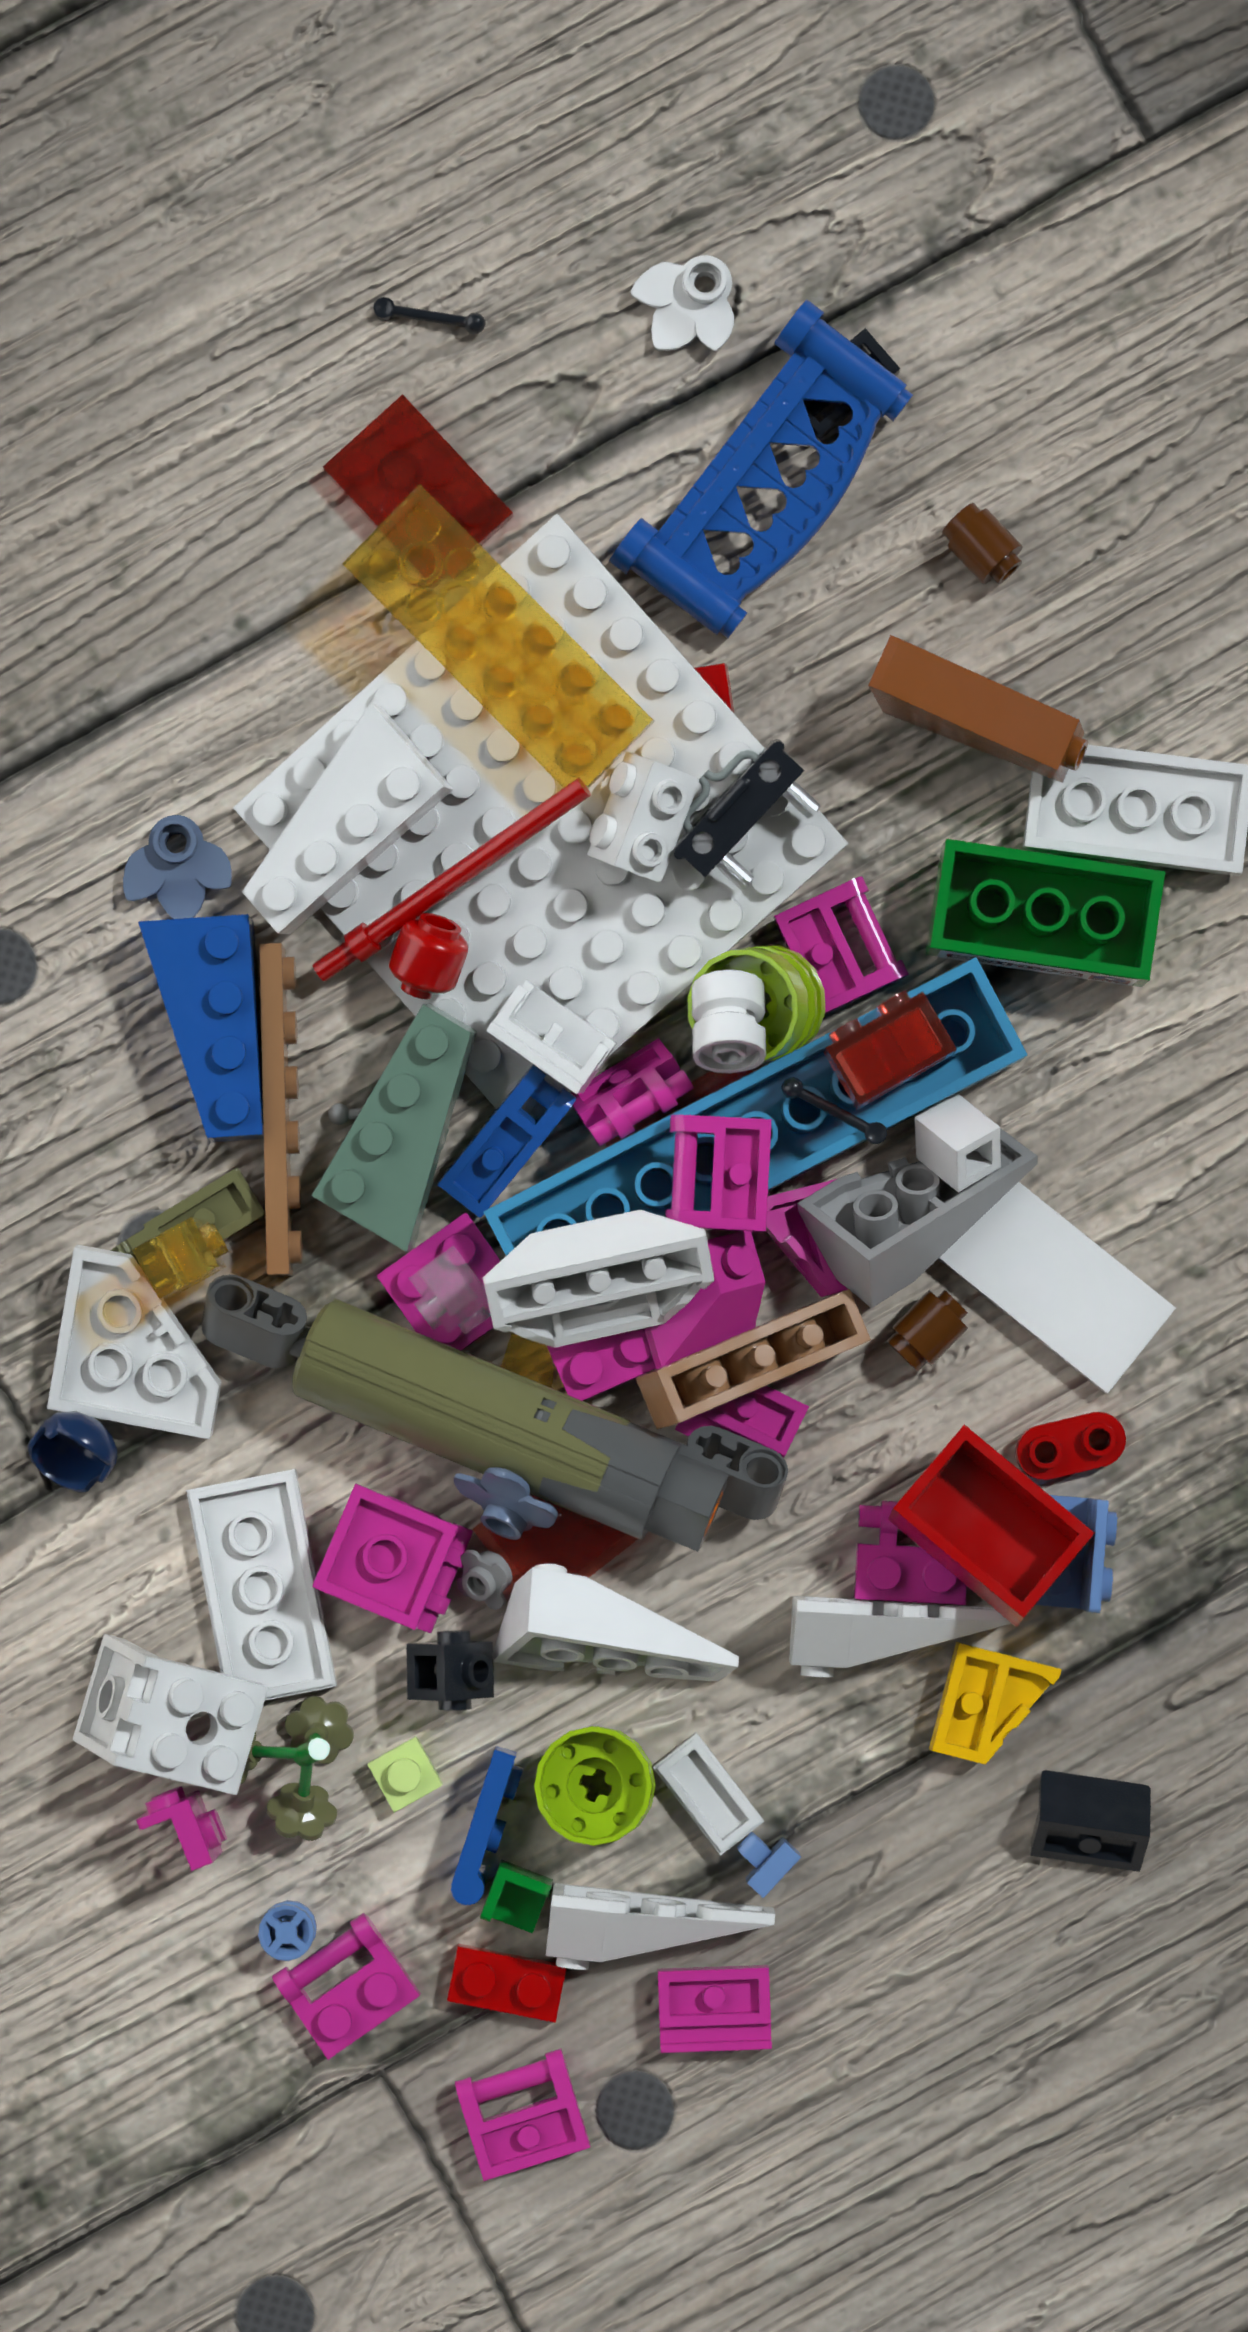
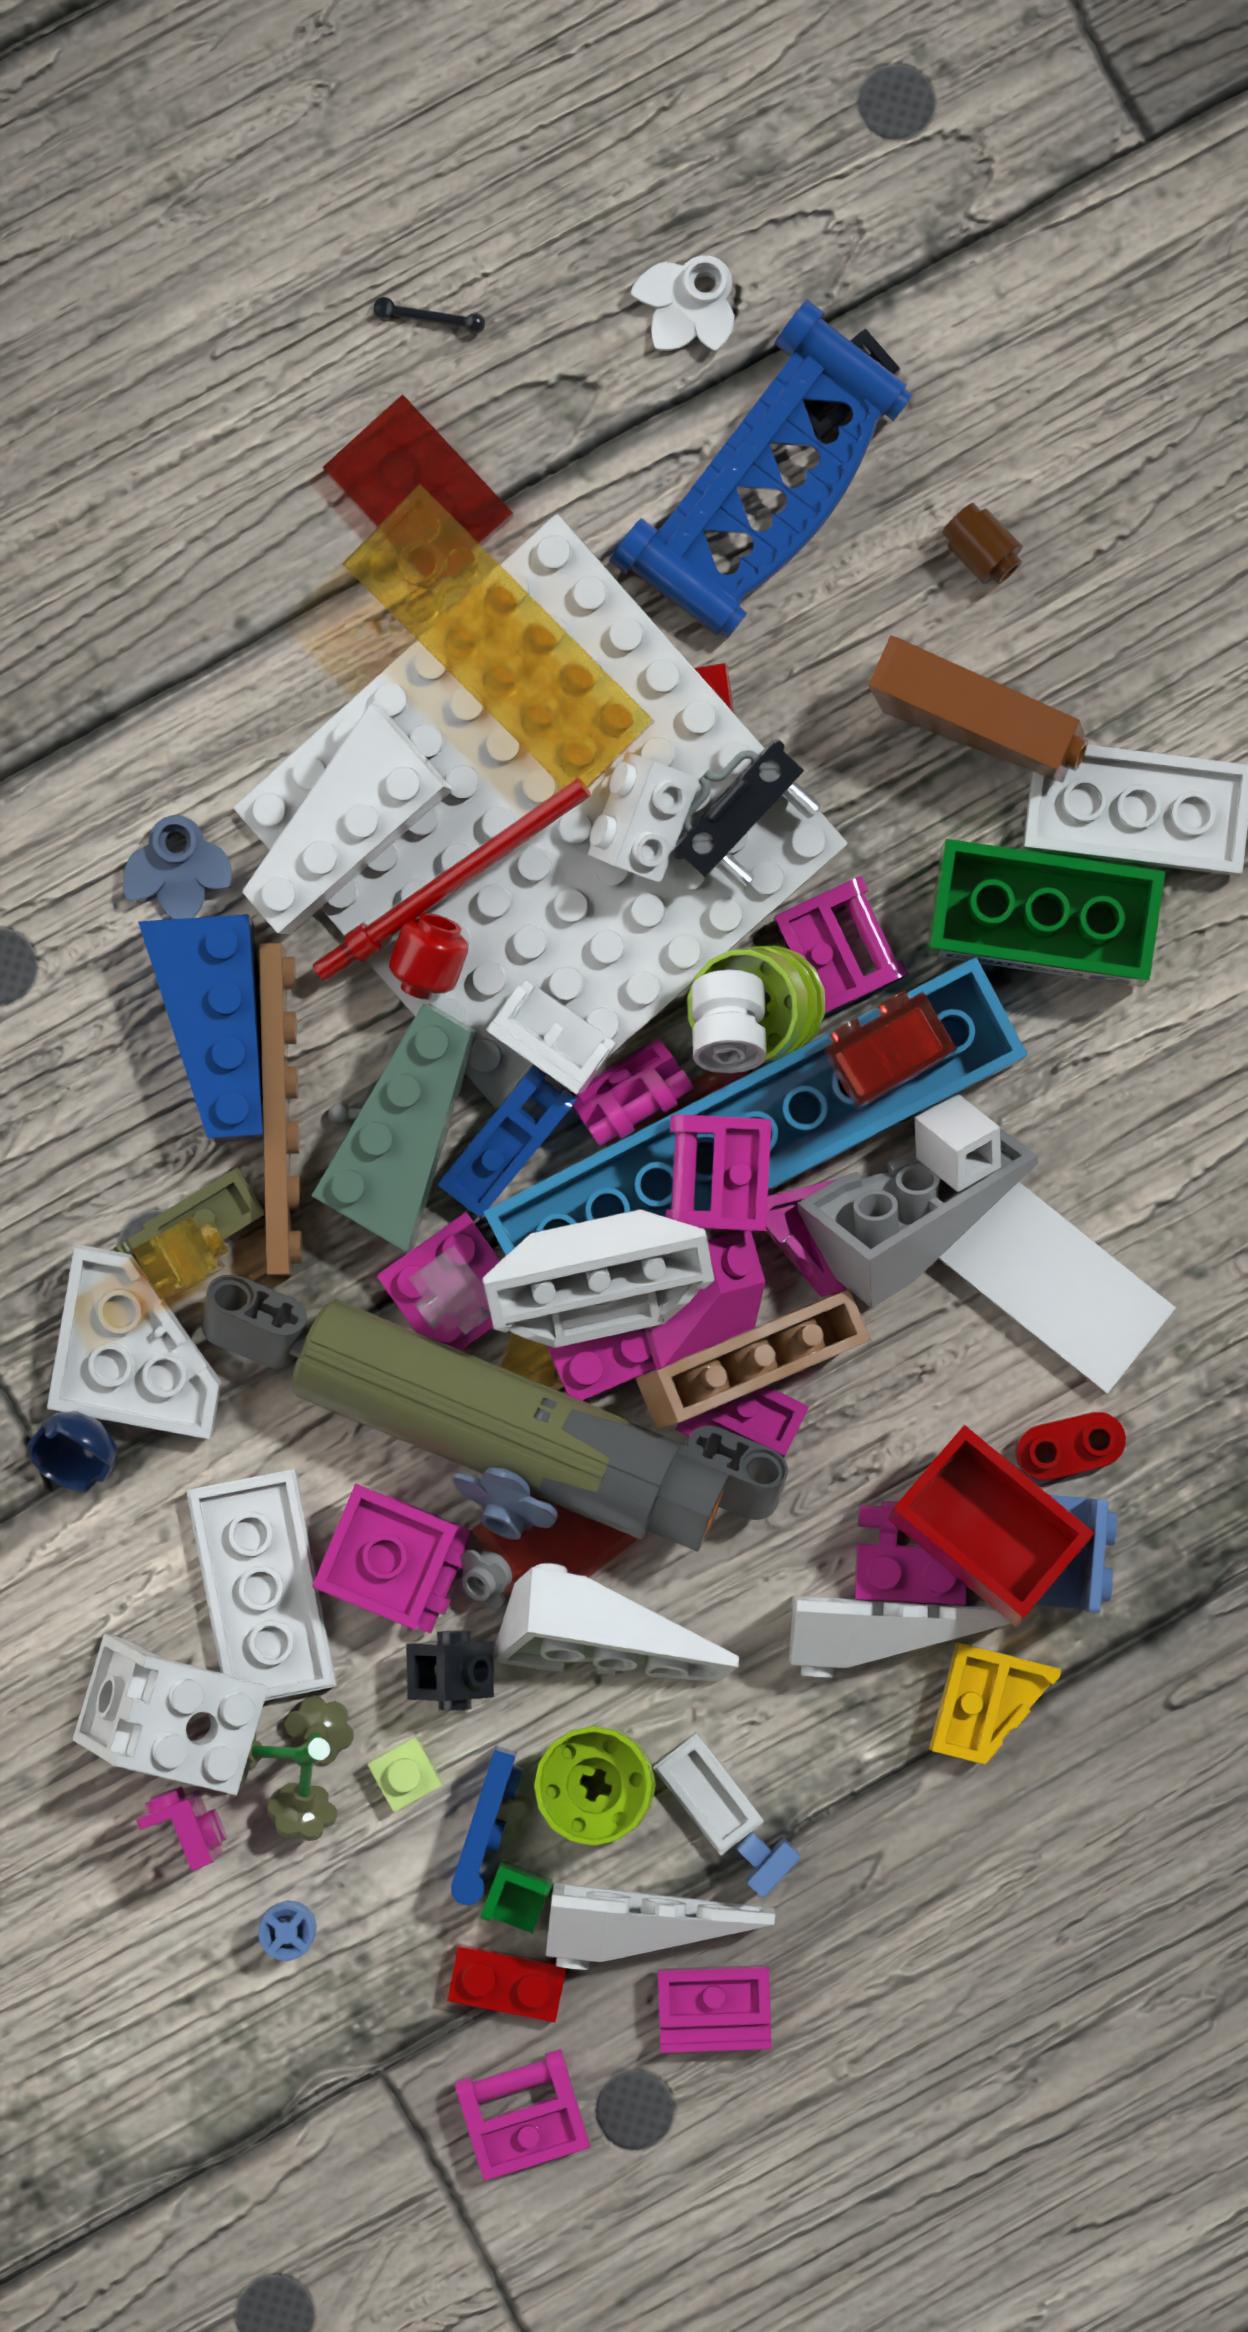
dark pink plate [272,1913,421,2060] -> none
black hinge [781,1077,887,1144] -> none
reddish brown brick [887,1290,968,1372] -> none
black panel [1030,1770,1151,1872] -> none

